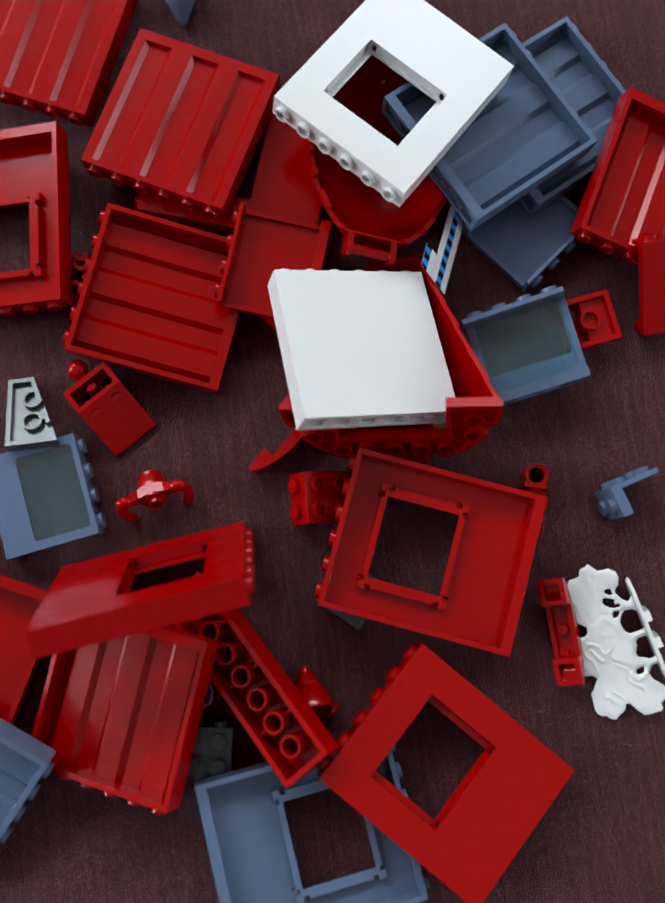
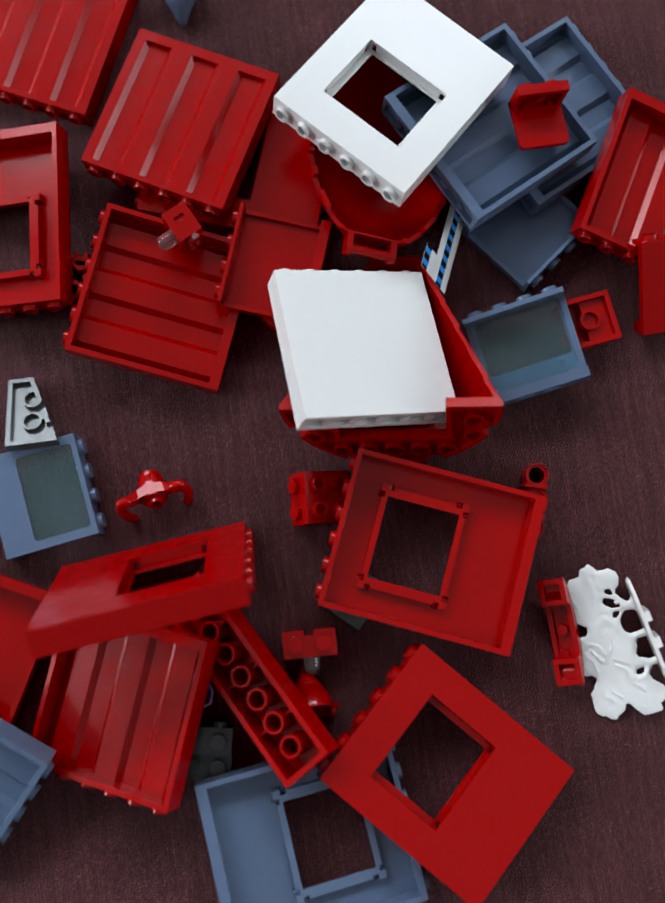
red slope [62,360,157,457] -> none
red slope [248,429,303,474] -> none
sand blue bracket [594,465,659,521] -> none
none -> red piece [157,200,204,252]
none -> red piece [282,625,338,675]
none -> red bracket [508,79,570,151]

